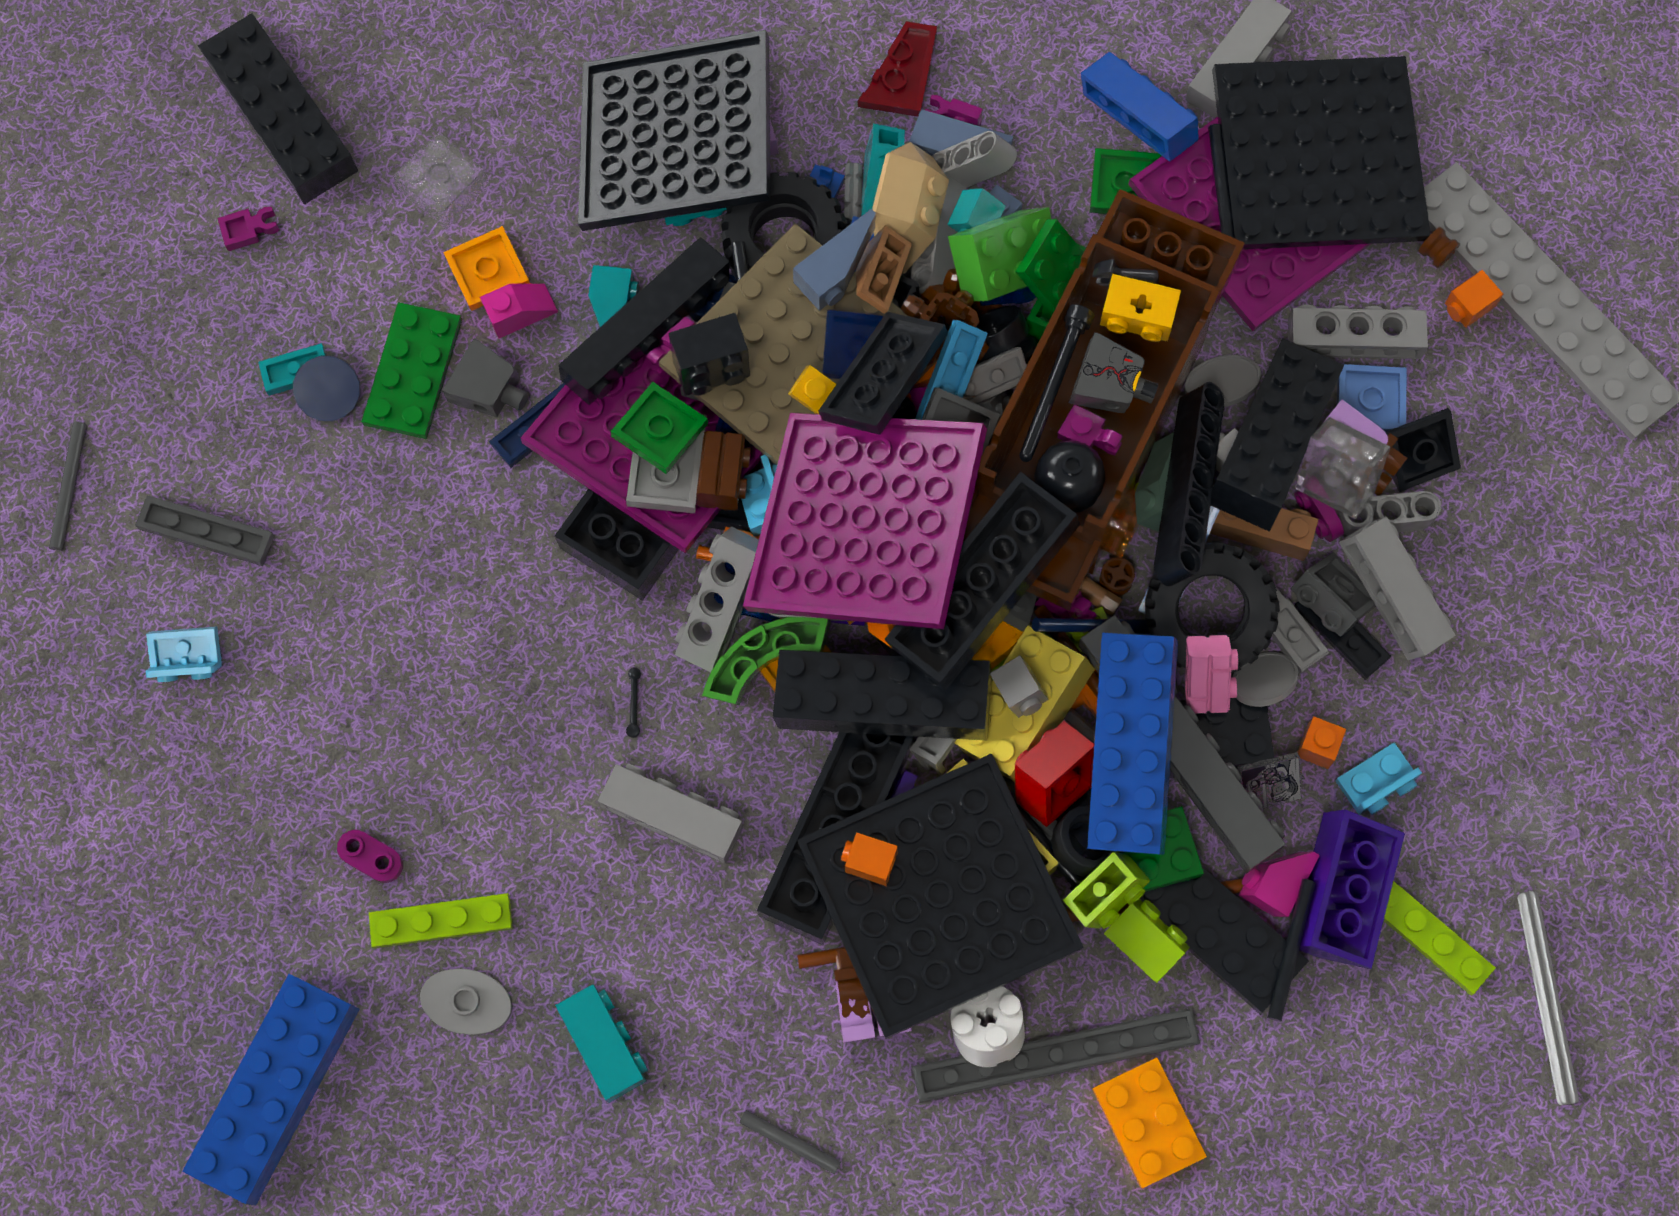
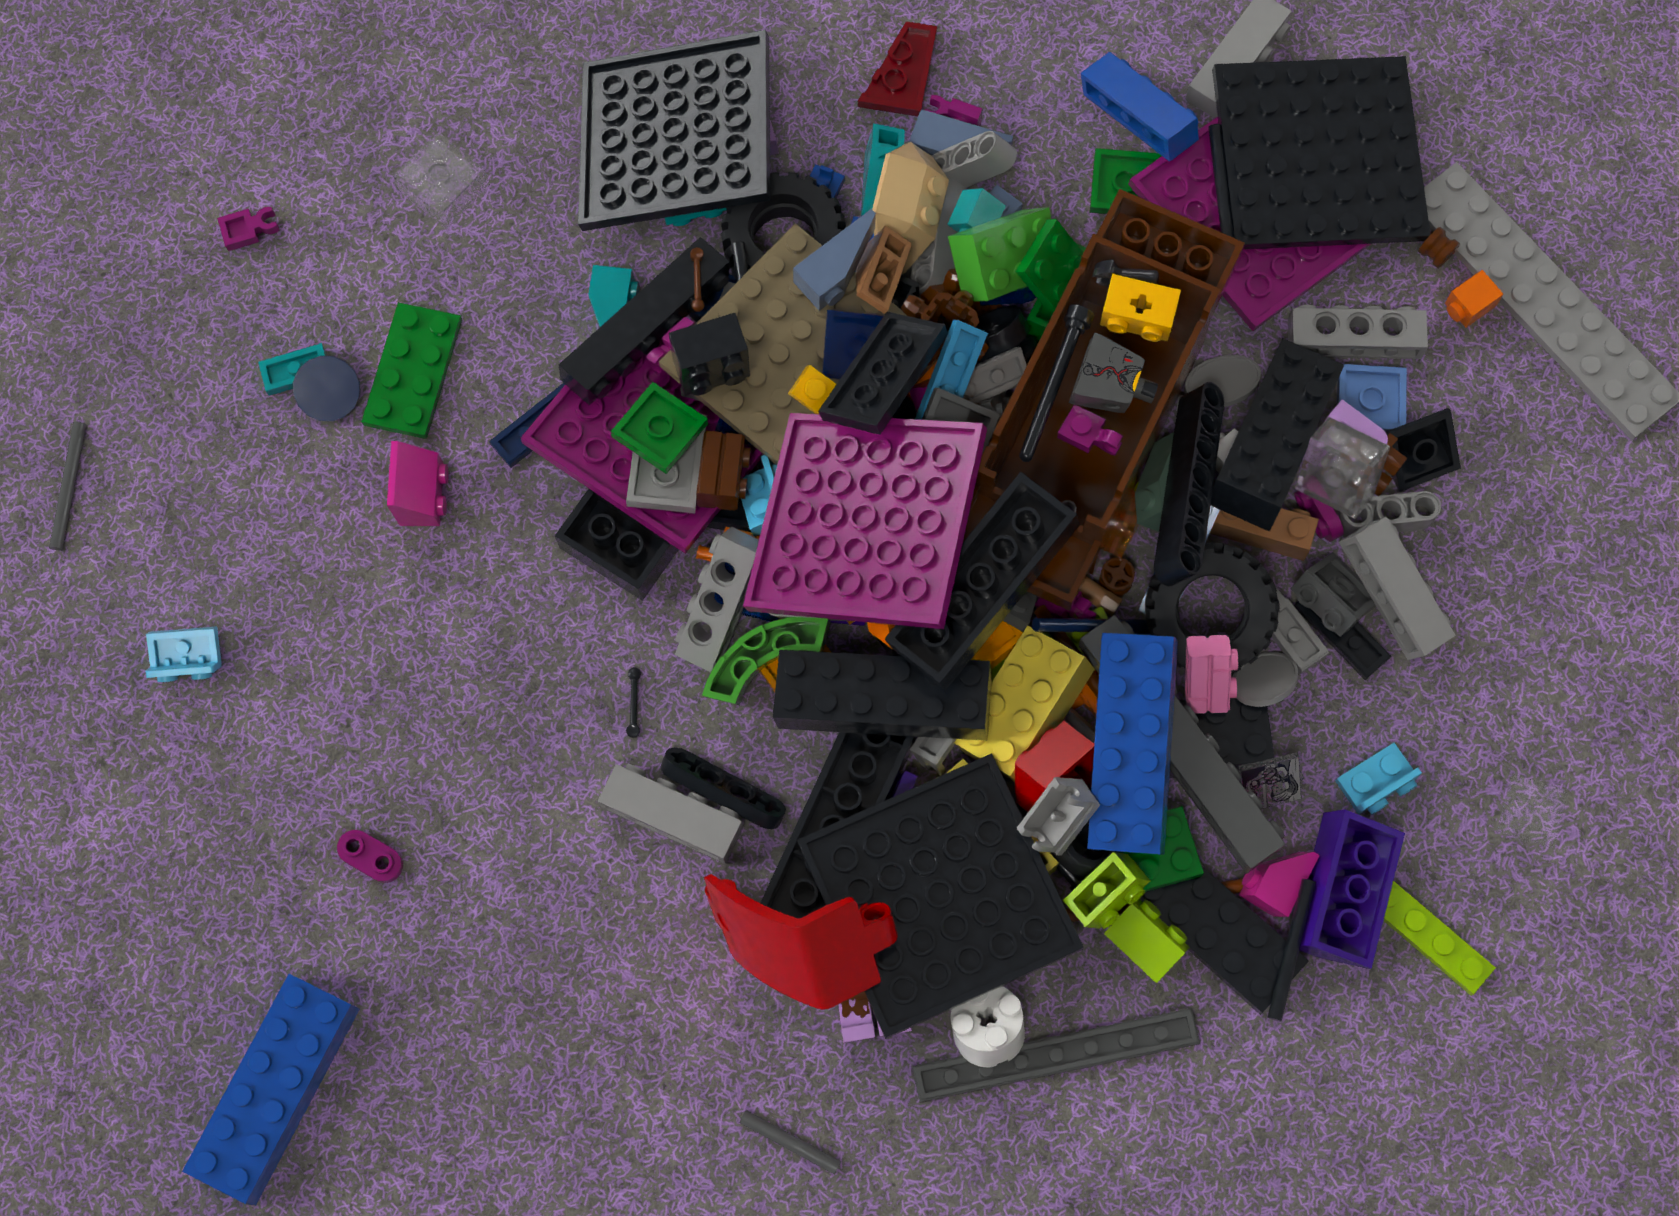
dark grey plate [135,495,275,566] -> none
black brick [198,13,358,205] -> none
lime plate [369,893,513,949] -> none
light grey piece [420,969,512,1035] -> none
dark grey torso [442,338,529,417] -> none
light orange plate [443,226,530,311] -> none
dark pink slope [480,283,558,339] -> none
teal brick [555,984,648,1103] -> none
orange brick [841,832,898,886] -> none
light grey axle [844,163,862,225] -> none
light grey brick [990,655,1049,718] -> none
black cylinder [1034,440,1106,512] -> none
light orange plate [1092,1057,1207,1189] -> none
orange brick [1295,716,1346,769] -> none
light grey axle [1517,891,1579,1105] -> none
none -> dark pink slope [387,441,449,526]
none -> black beam [660,747,786,830]
none -> reddish brown hinge [690,247,705,312]
none -> red panel [704,874,898,1010]
none -> light grey hinge [1017,777,1100,855]

